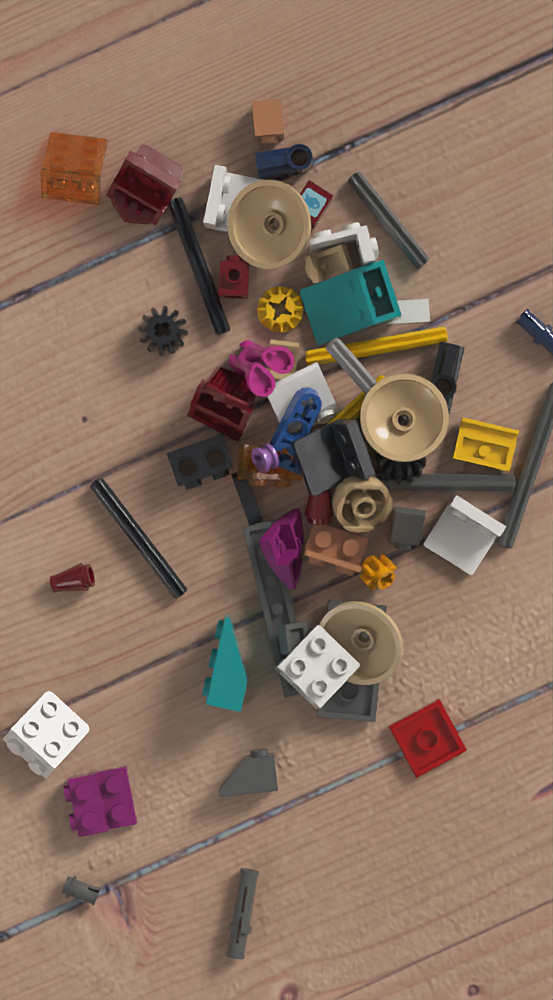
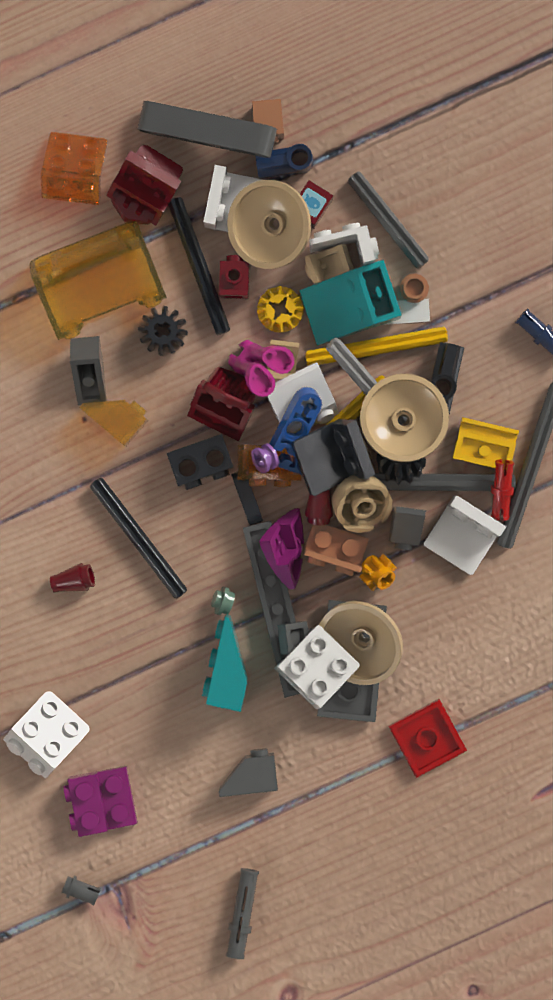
none -> clear yellow windscreen [29,221,167,340]
none -> dark grey slope [70,336,107,405]
none -> clear yellow slope [79,400,149,447]
none -> dark grey beam [137,101,277,158]
none -> sand green plate [211,586,235,615]
none -> nougat plate [400,274,429,303]
none -> red pin [490,459,514,521]

